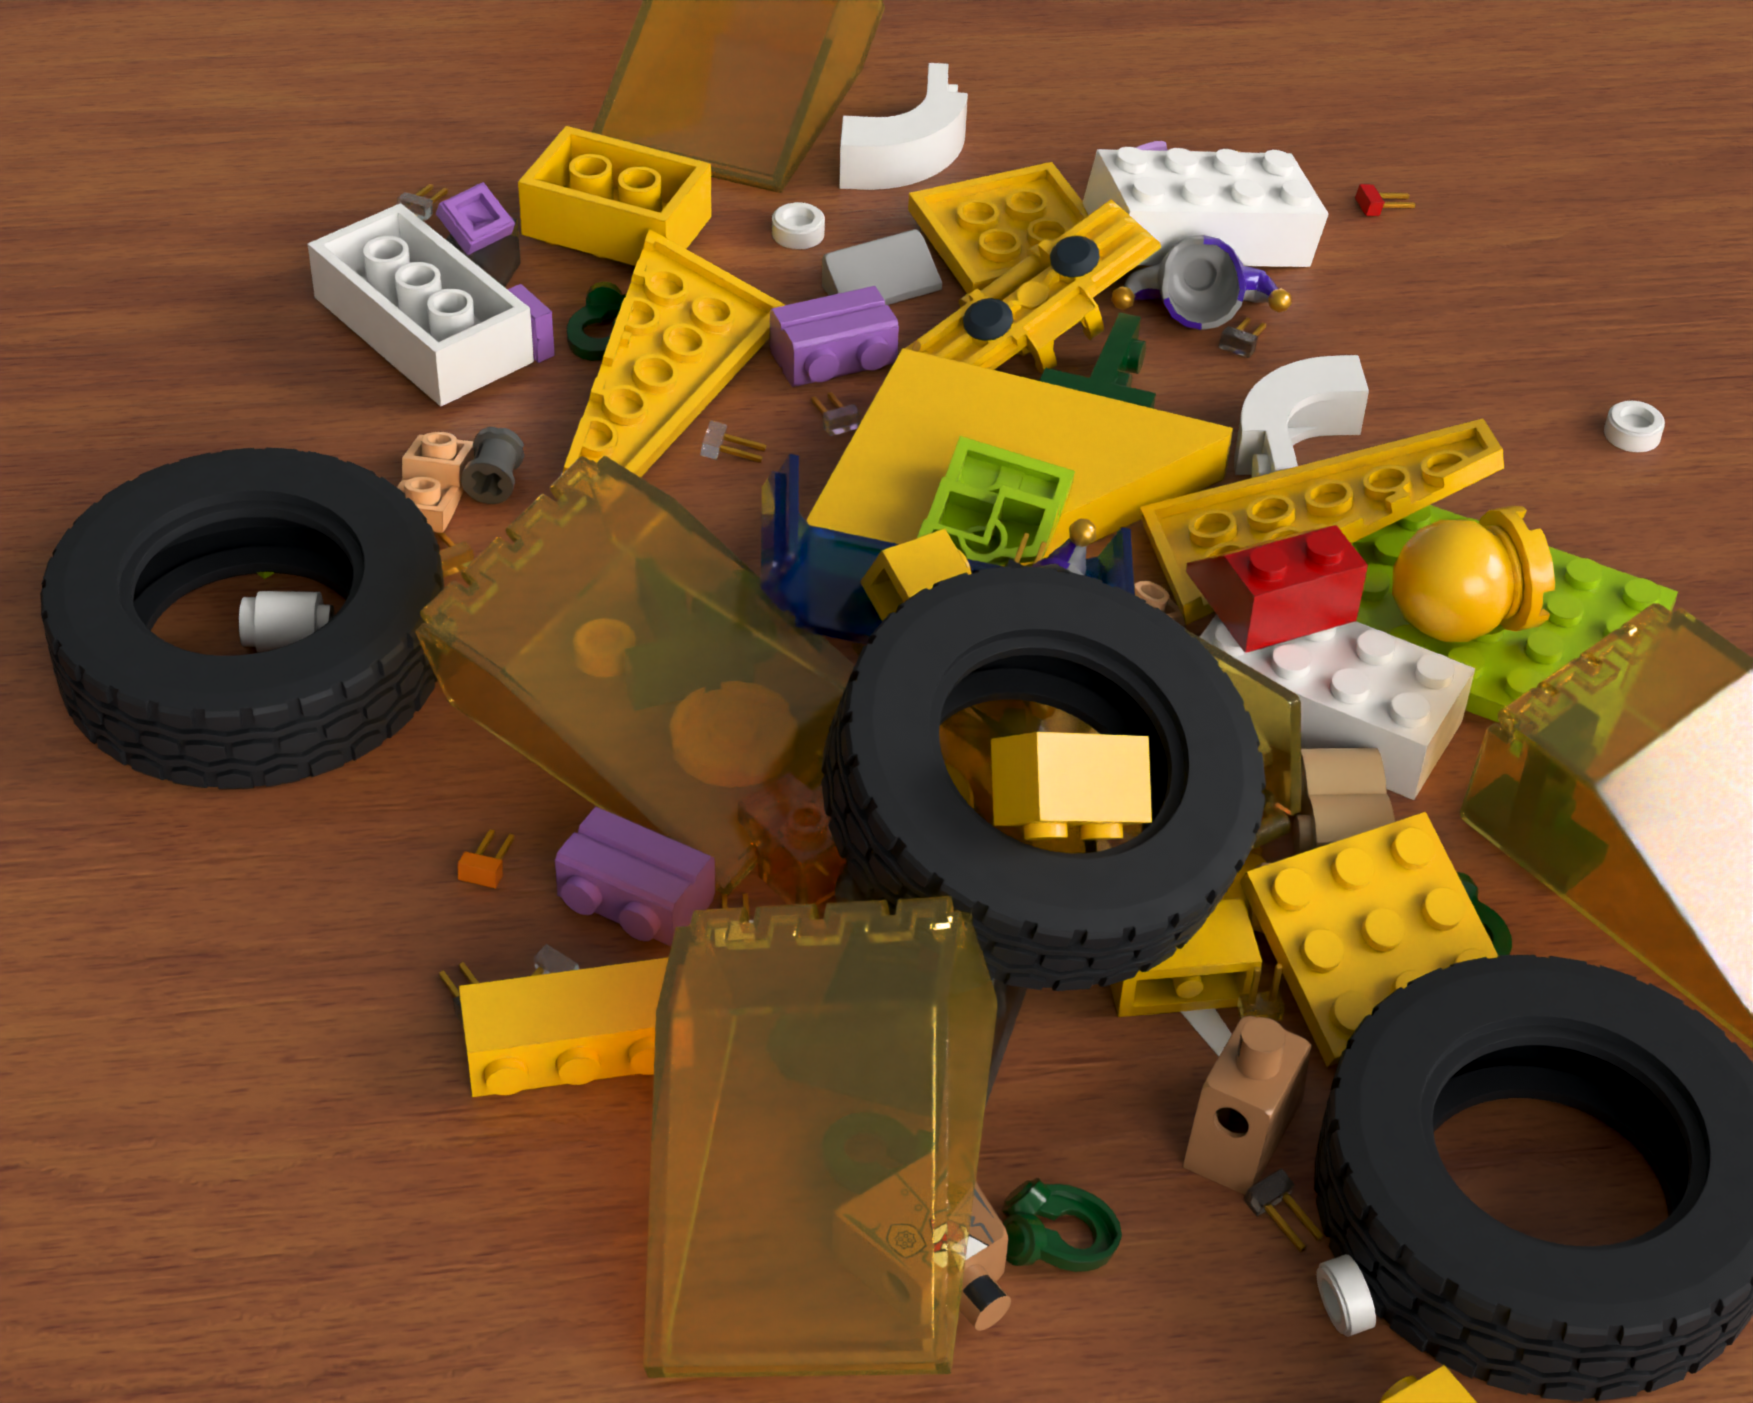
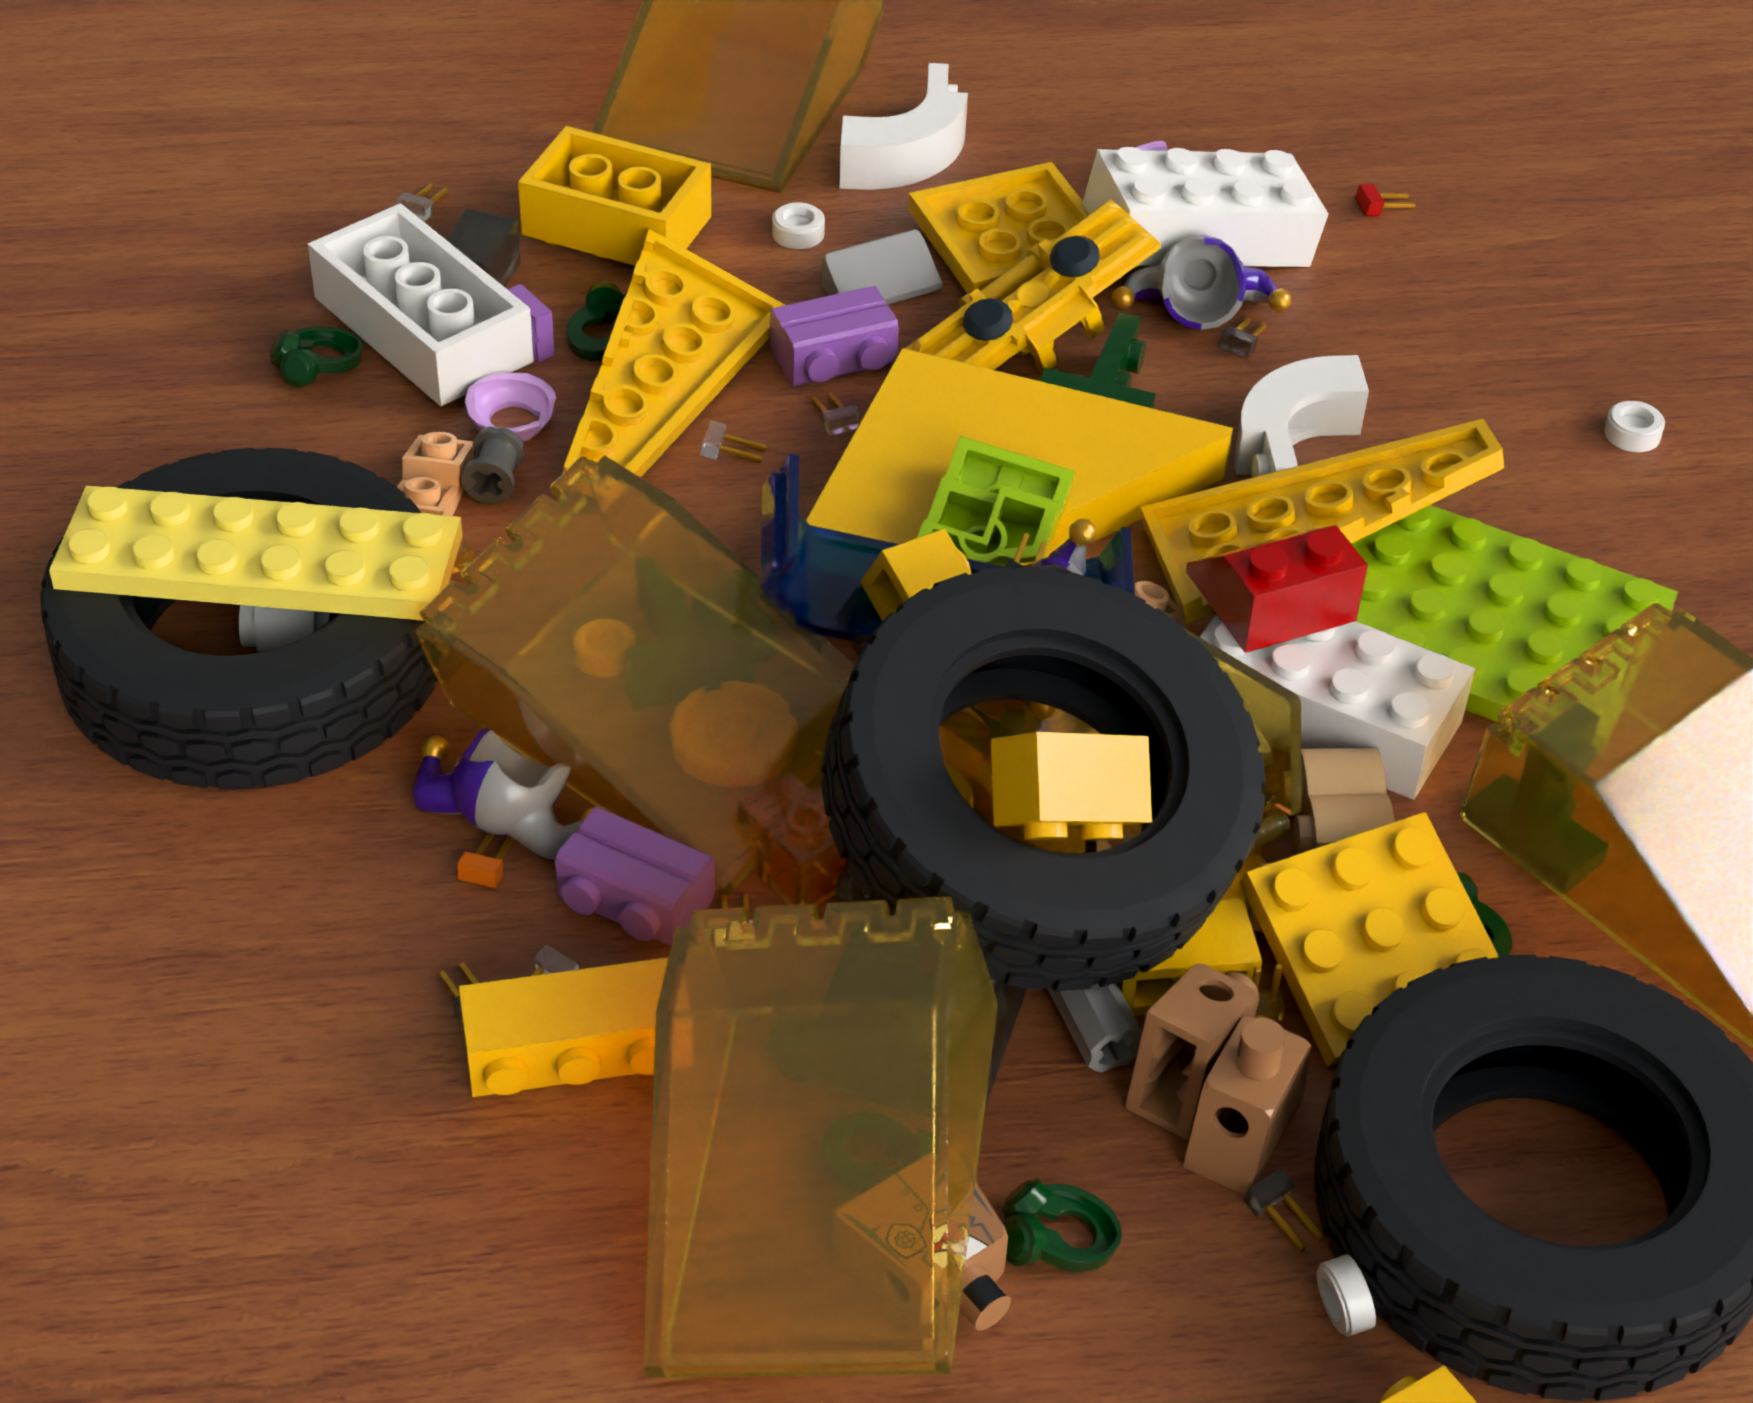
medium lavender tile [436,182,515,255] -> none
yellow tile [1392,505,1555,642] -> none
none -> light yellow plate [49,485,463,622]
none -> dark green piece [270,326,363,387]
none -> light grey piece [413,727,594,860]
none -> lavender piece [465,372,556,442]
none -> light grey axle [1047,983,1143,1073]
none -> medium nougat torso [1125,964,1260,1141]

